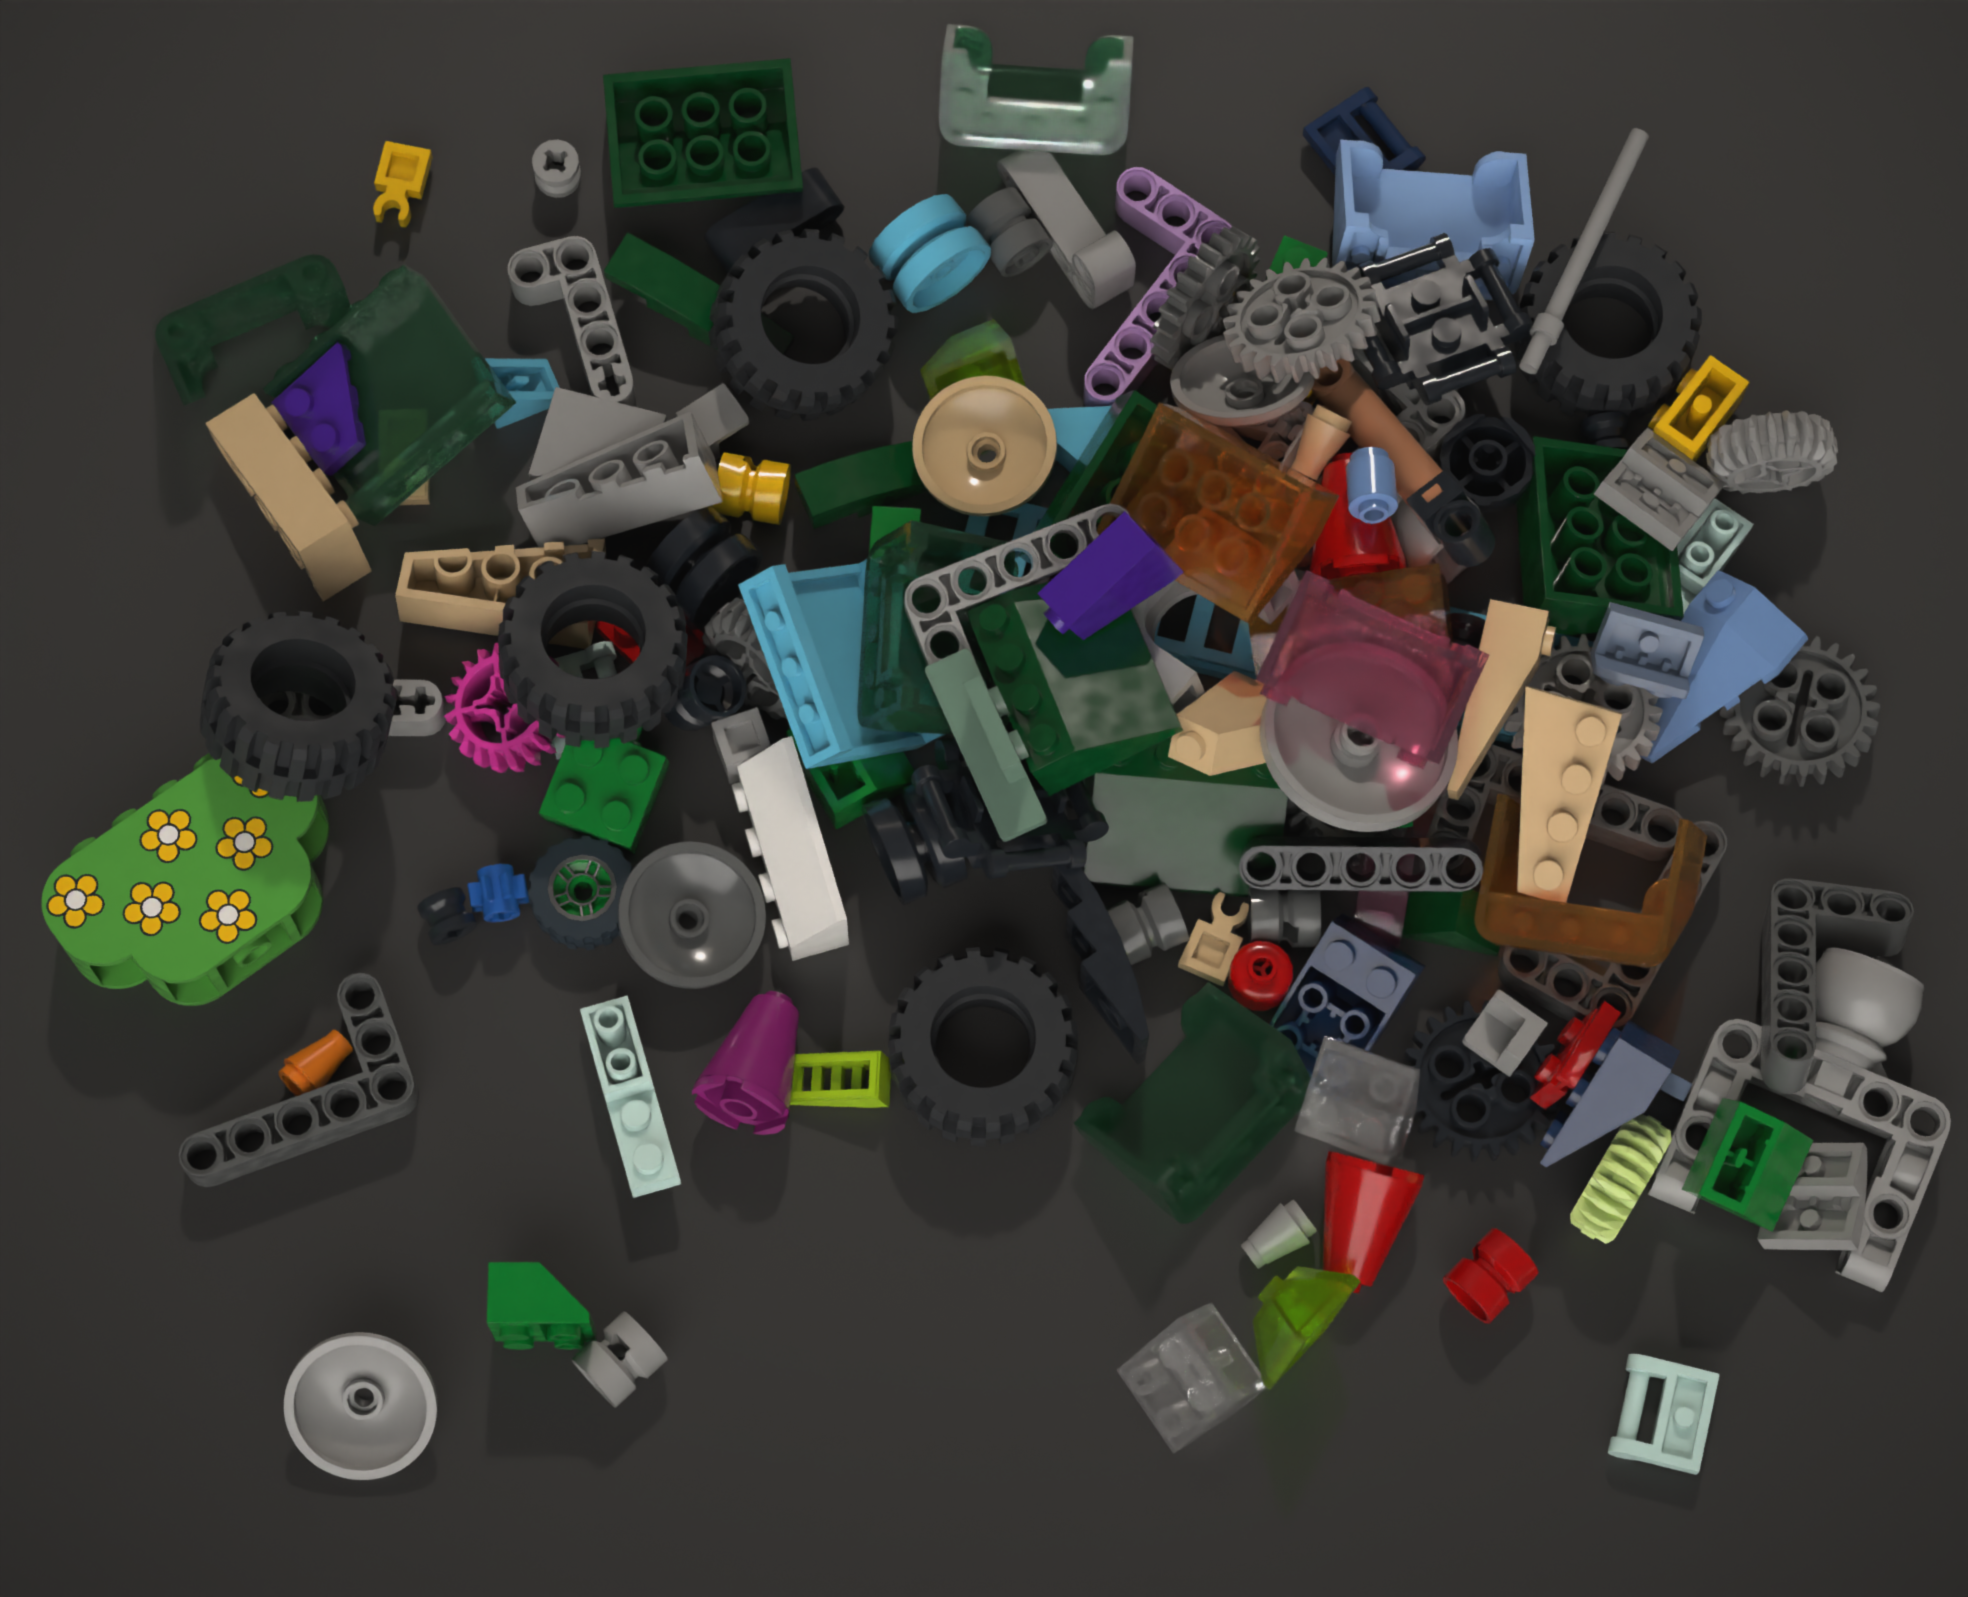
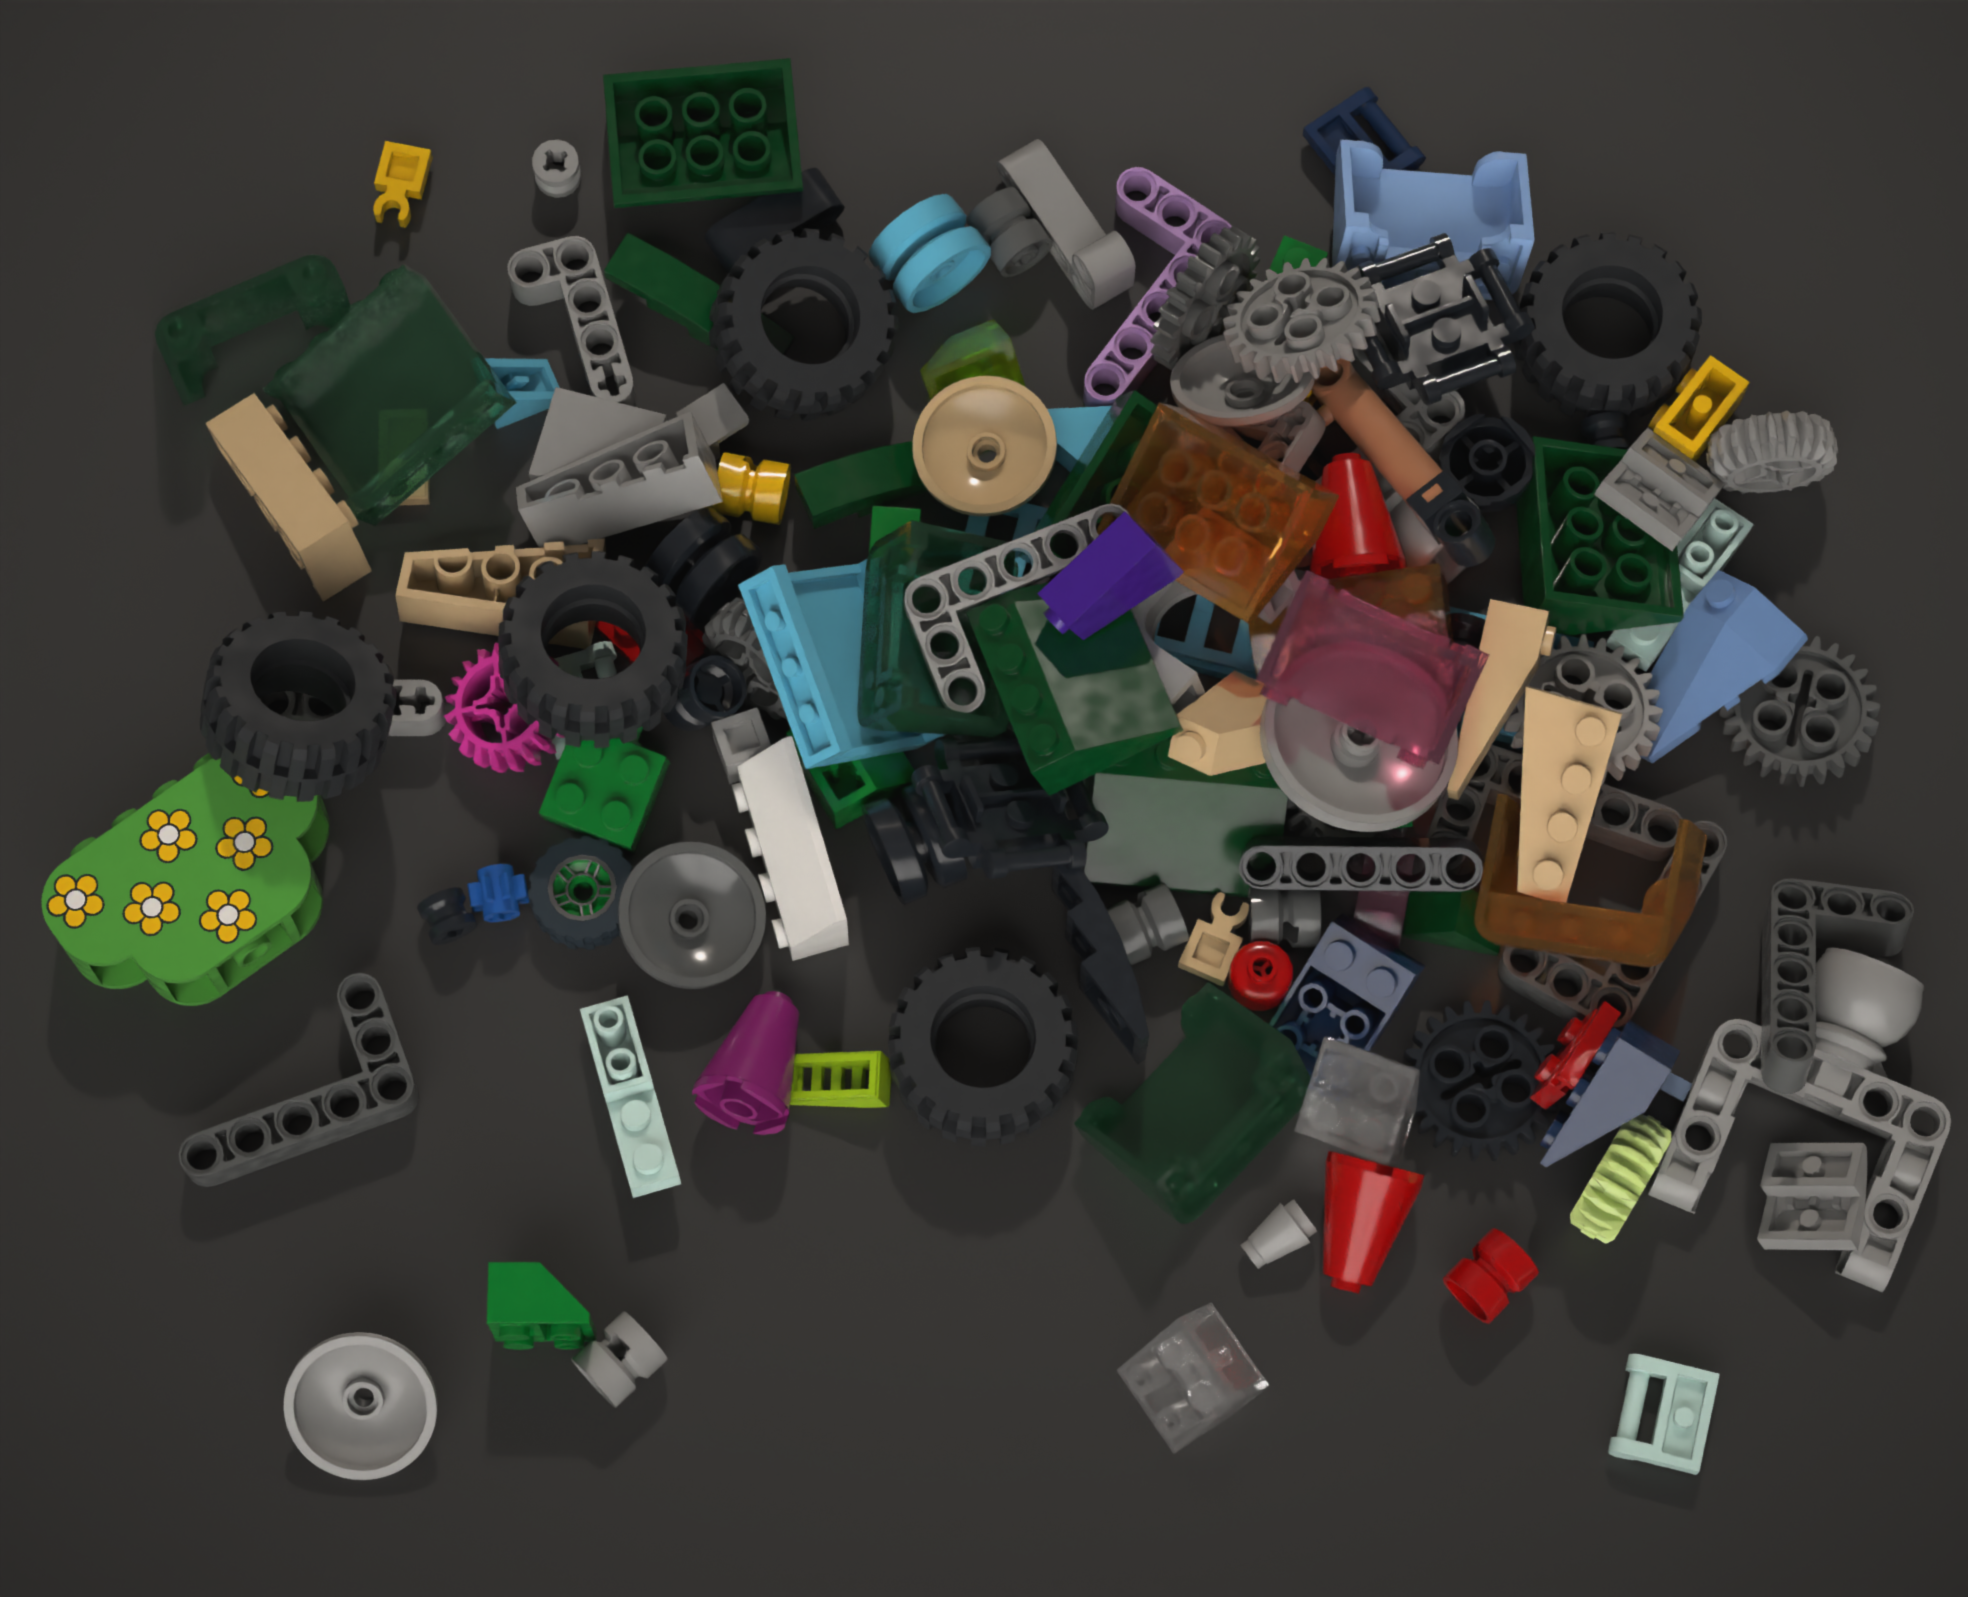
dark purple wing [271,342,366,476] -> none
orange cone [278,1029,353,1096] -> none
sand green bracket [925,649,1047,842] -> none
clear green windscreen [939,24,1134,156] -> none
clear neon green slope [1253,1266,1361,1390] -> none
tan cone [1291,404,1352,481] -> none
medium blue brick [1346,447,1398,524] -> none
light grey panel [1462,990,1548,1077] -> none
light grey bar [1519,128,1649,374] -> none
sand blue bracket [1590,602,1704,699] -> none
green slope [1681,1098,1814,1232] -> none

